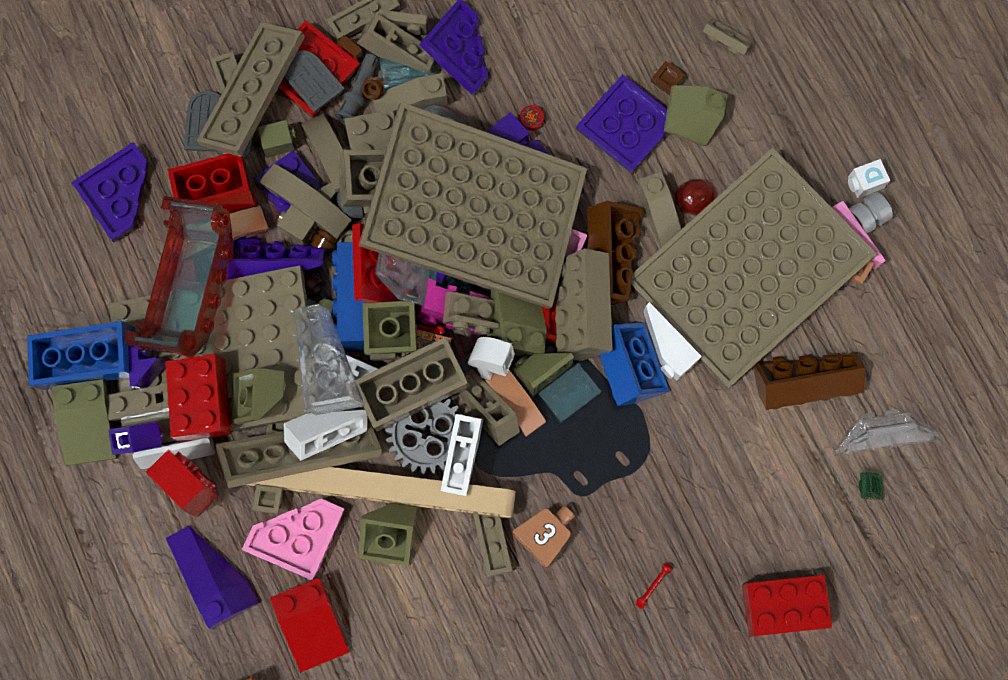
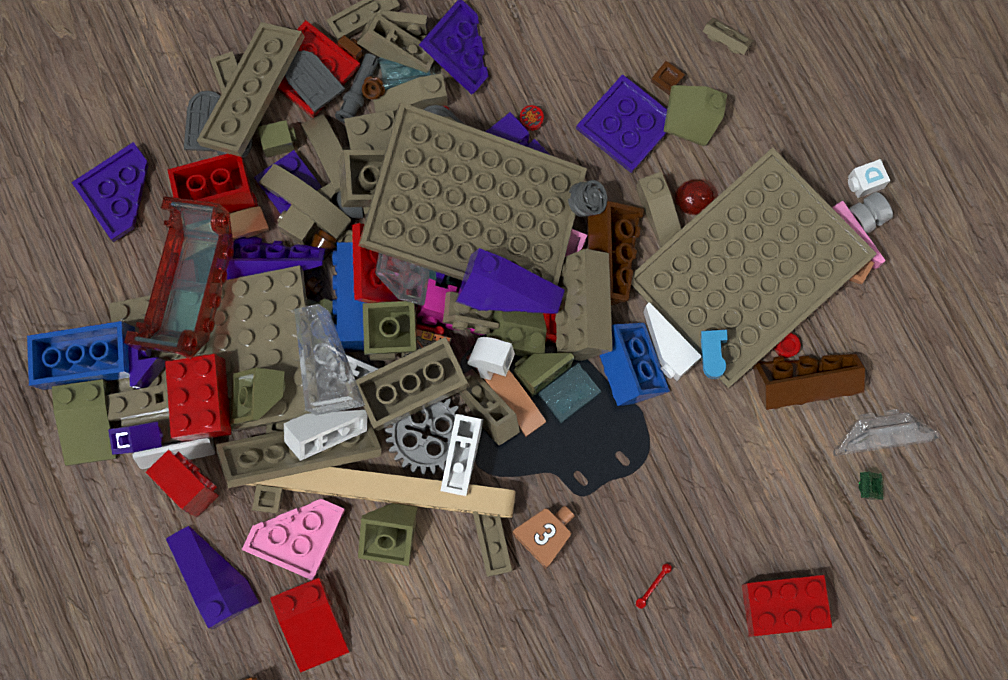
none -> dark purple wedge [456,248,565,314]
none -> dark grey wheel [568,180,607,217]
none -> dark azure leg [701,330,728,379]
none -> red tile [774,333,801,359]

